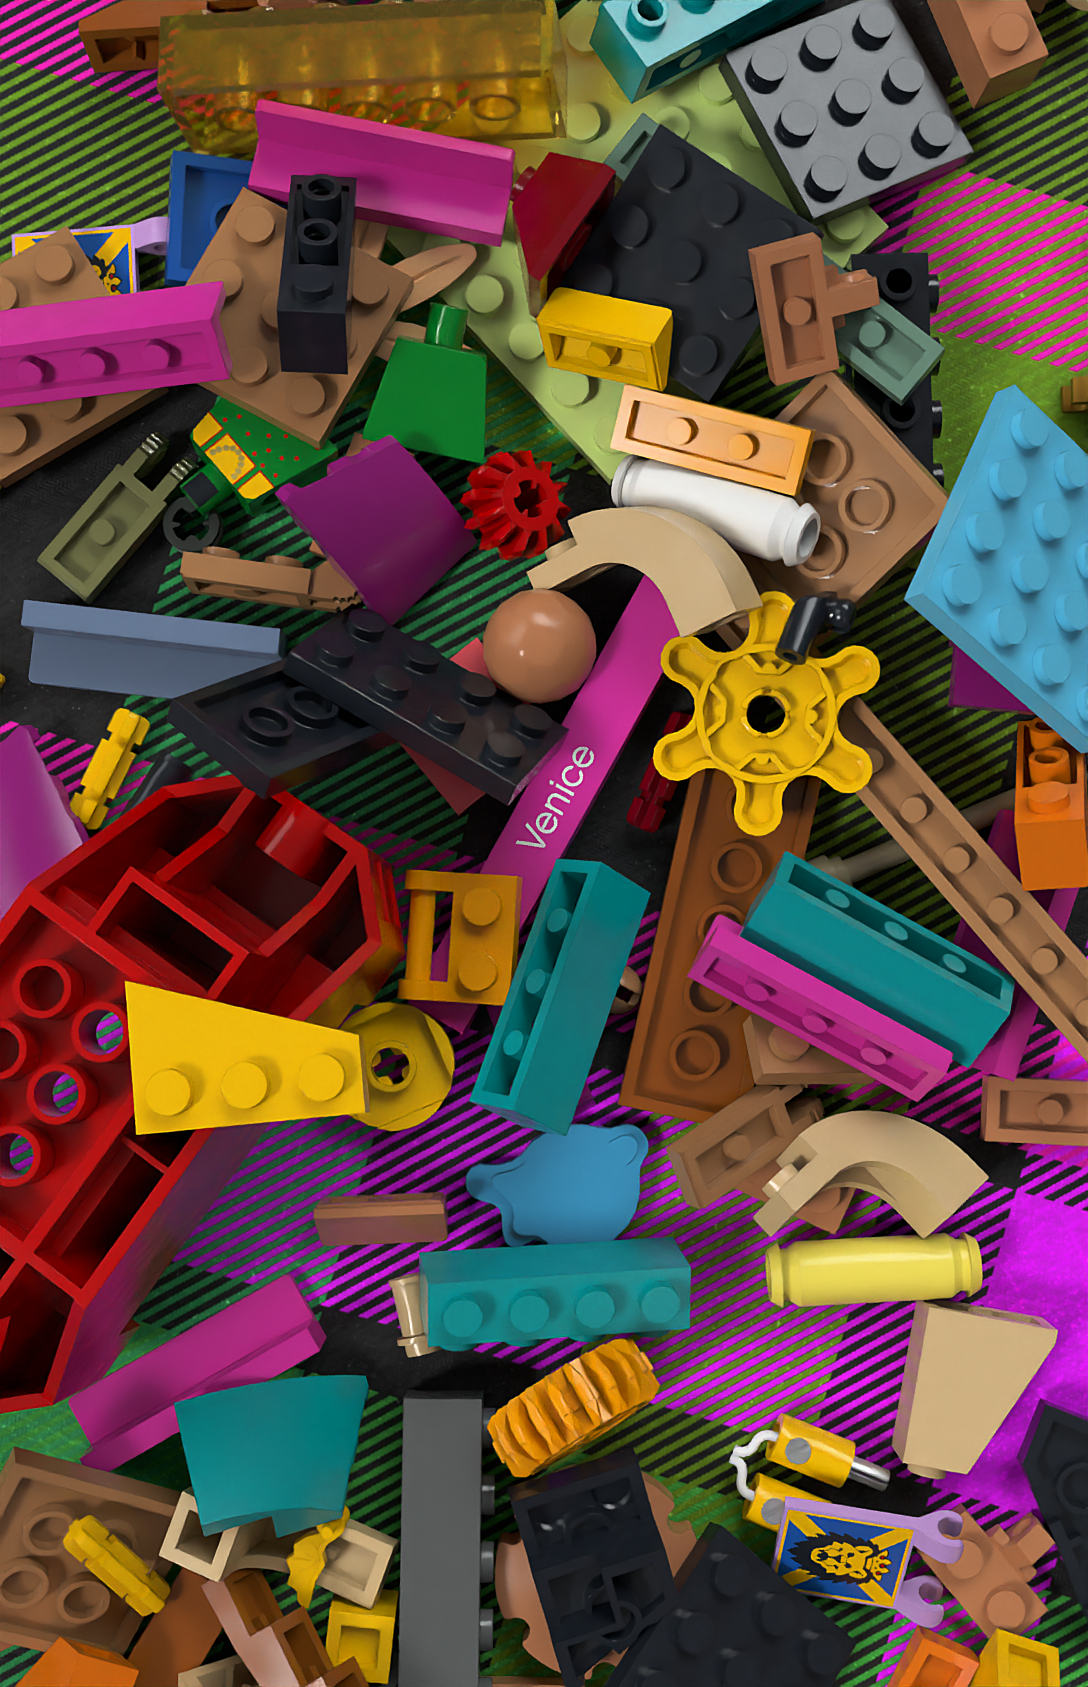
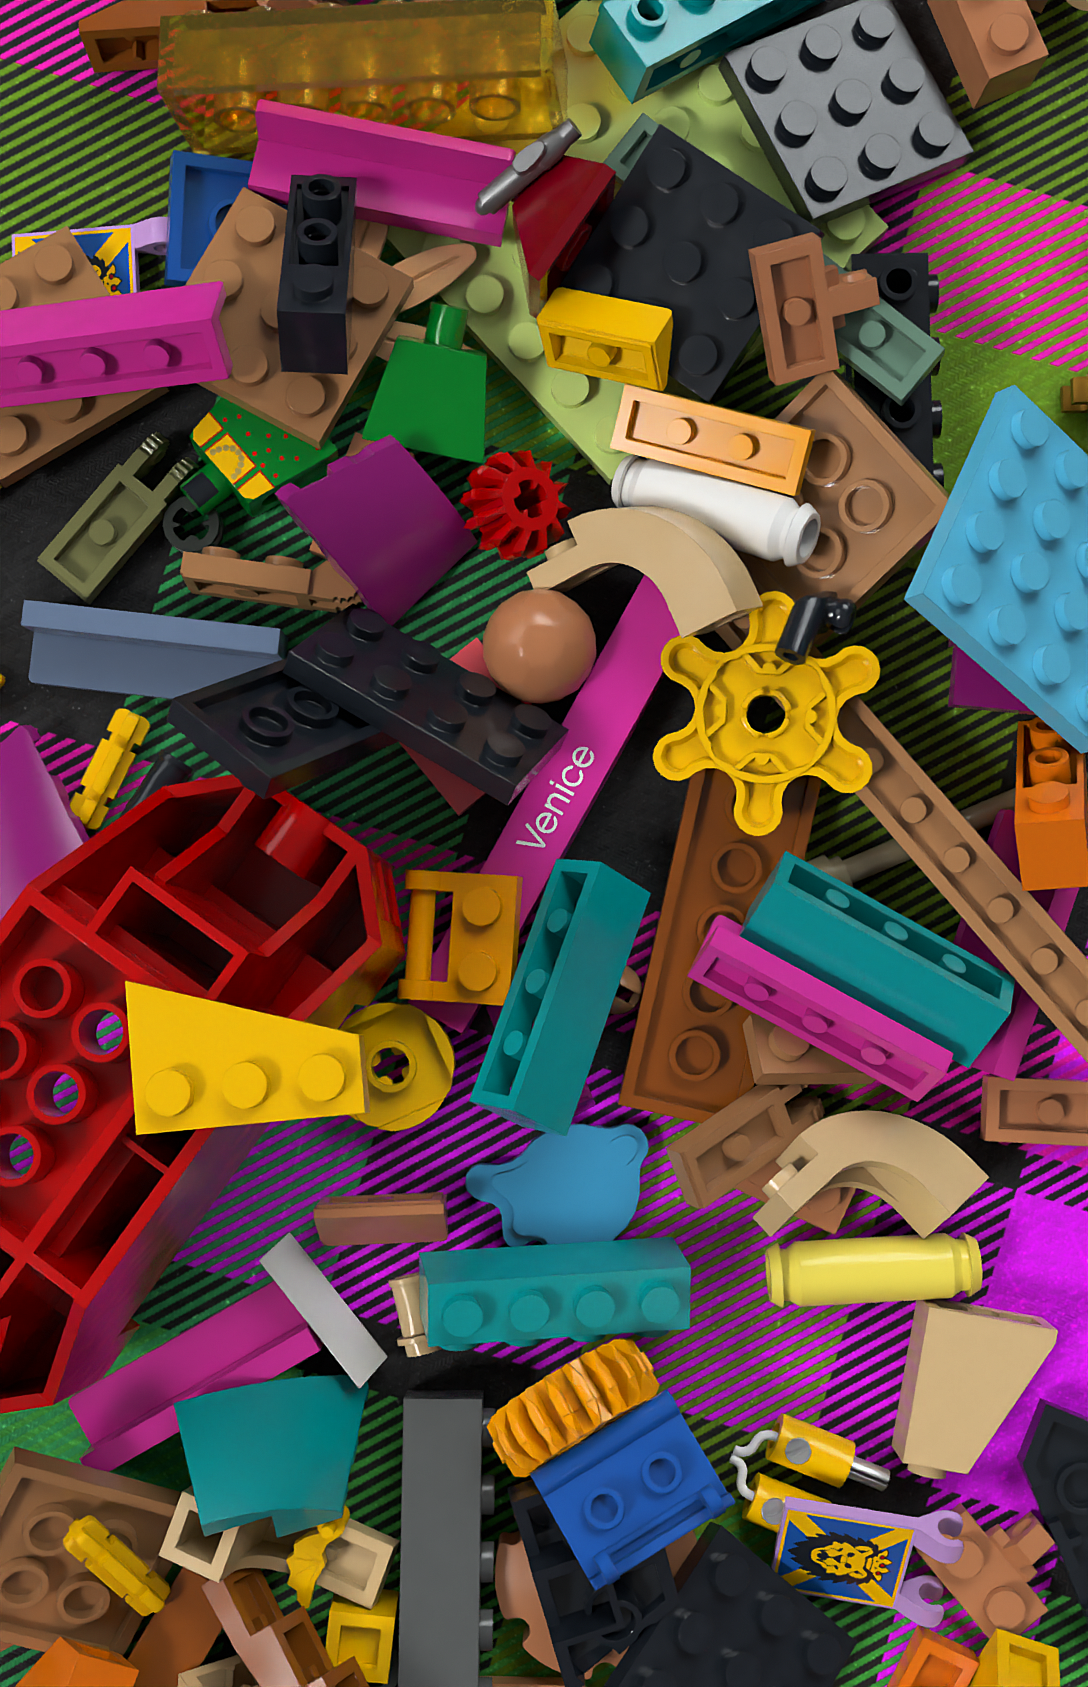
dark red axle [626,711,693,833] -> none
none -> white sticker [259,1232,388,1389]
none -> flat silver piece [474,118,582,215]
none -> blue piece [529,1389,736,1591]

